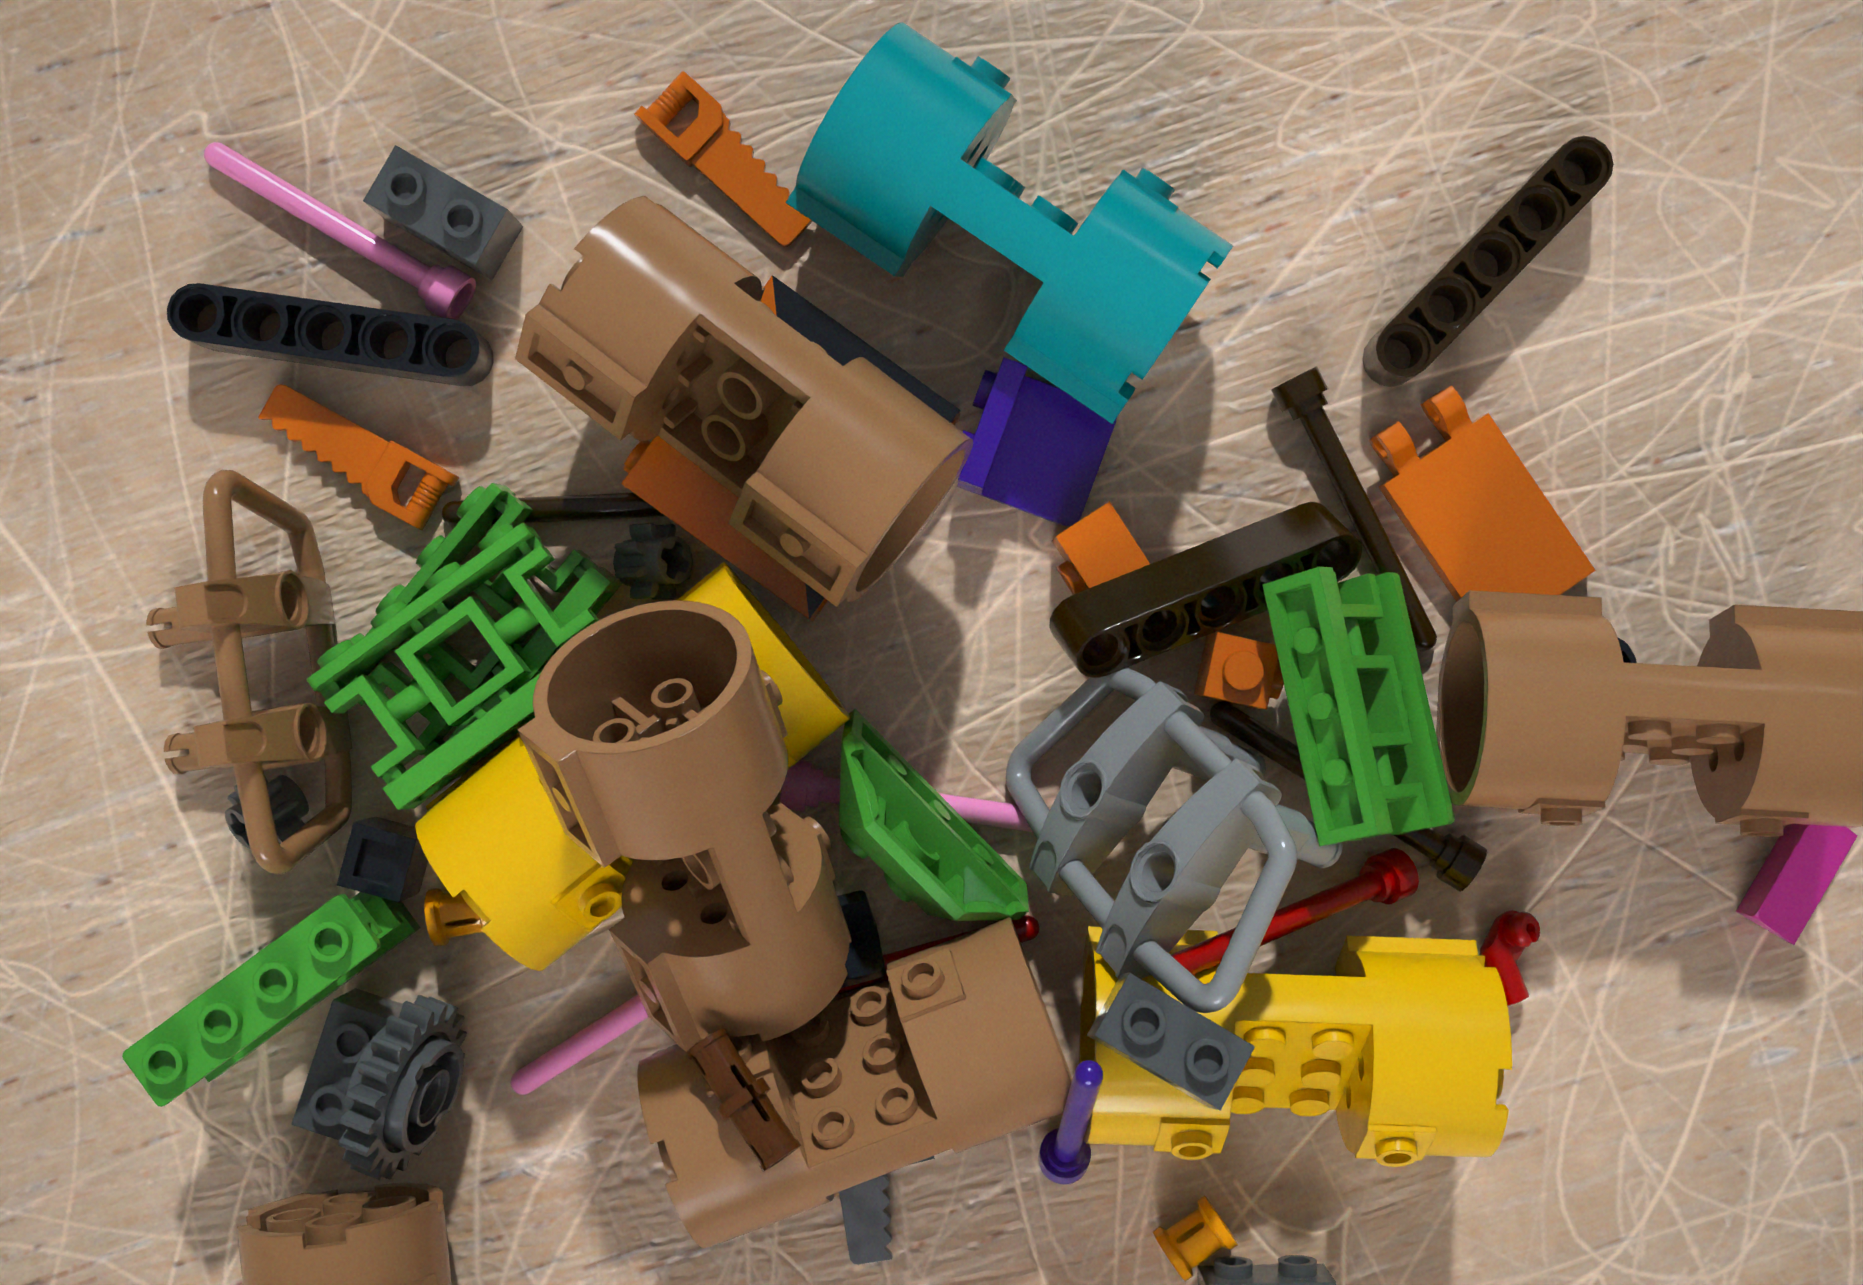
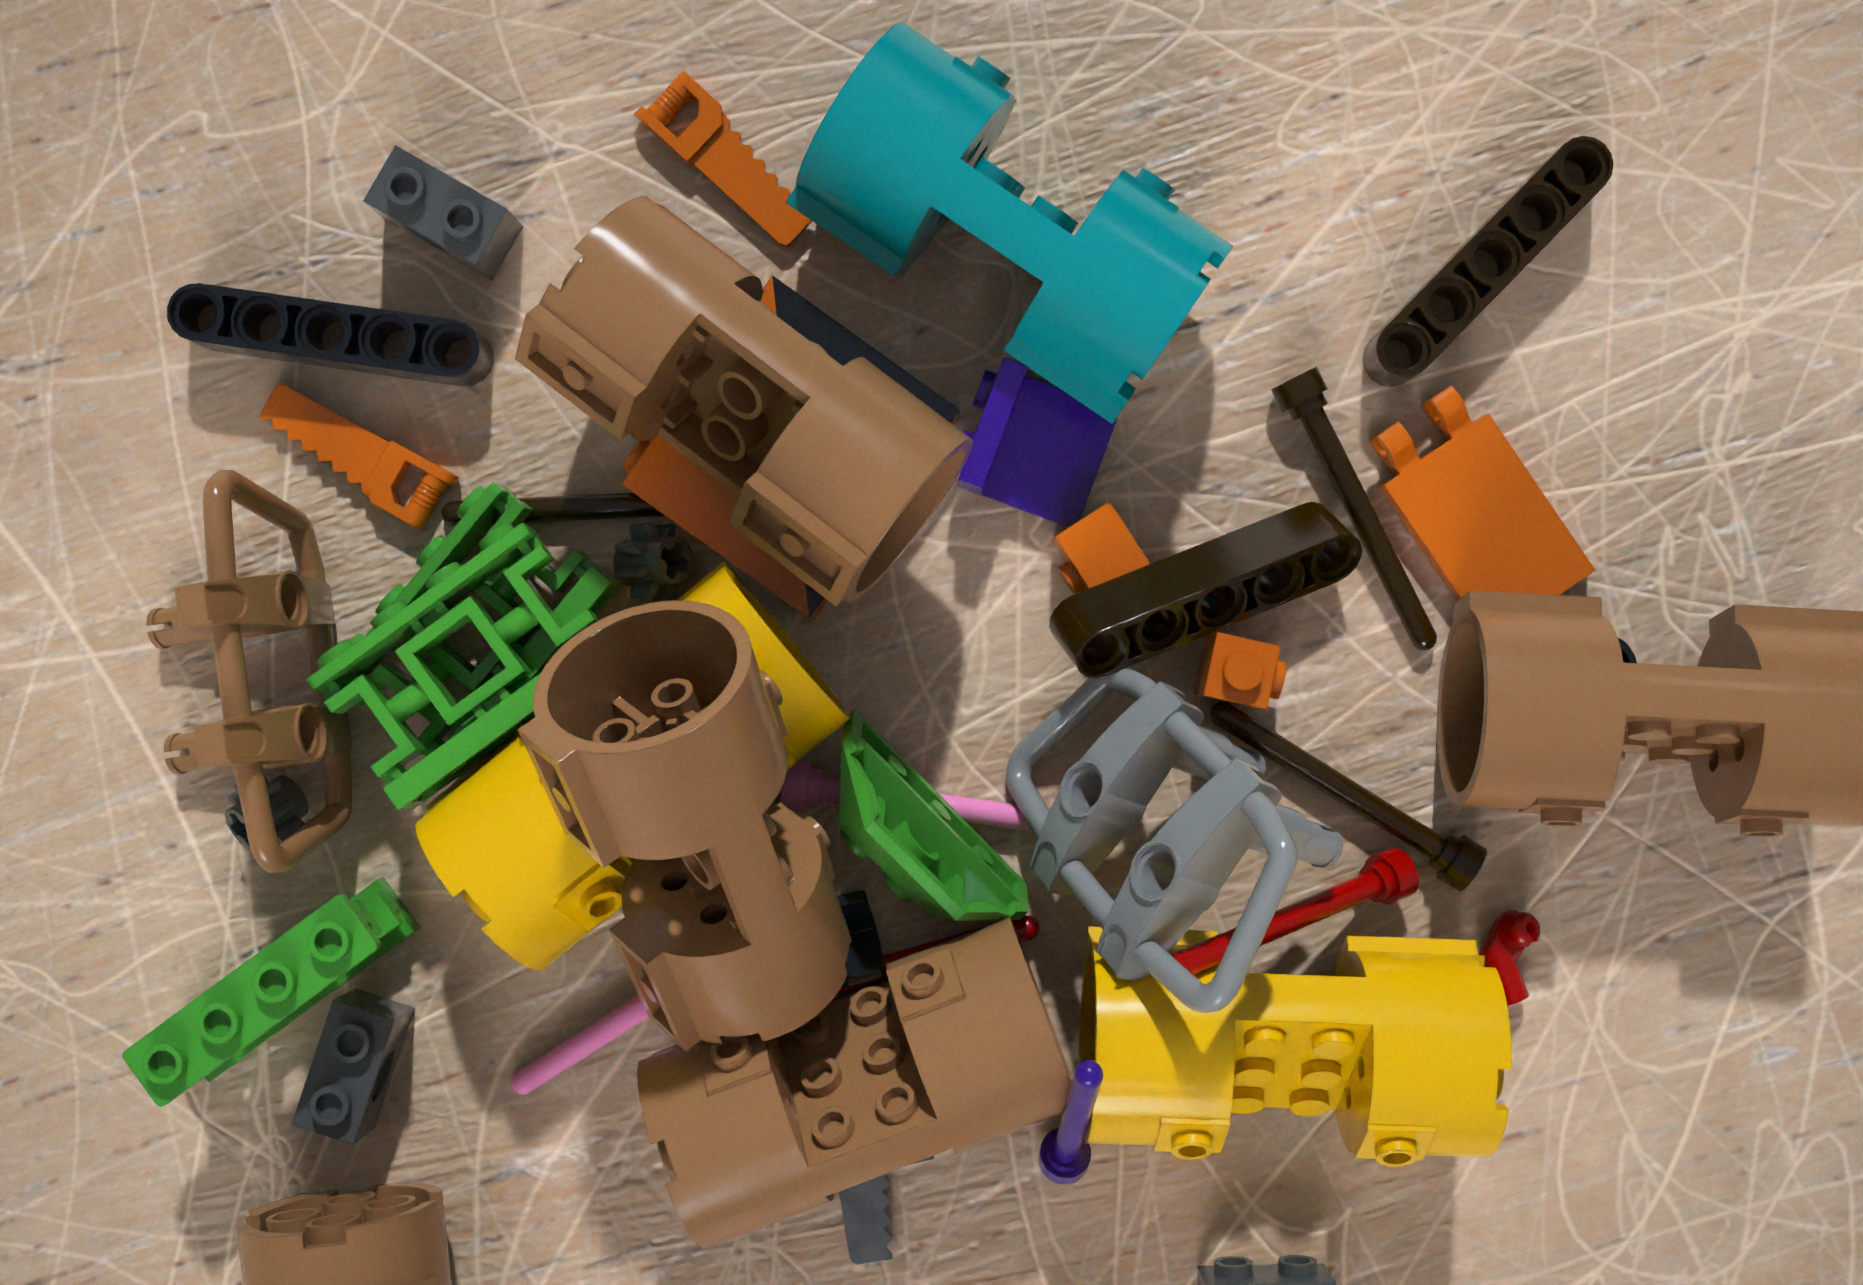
bright pink piece [204,142,476,320] -> none
black panel [337,817,428,902] -> none
dark grey gear [339,995,467,1180] -> none
light orange bush [424,888,487,947] -> none
reddish brown pin [687,1028,801,1172] -> none
dark grey brick [1087,972,1255,1111] -> none
light orange bush [1152,1195,1238,1282] -> none
bright green fence [1262,567,1455,846] -> none
dark pink slope [1736,824,1858,945] -> none

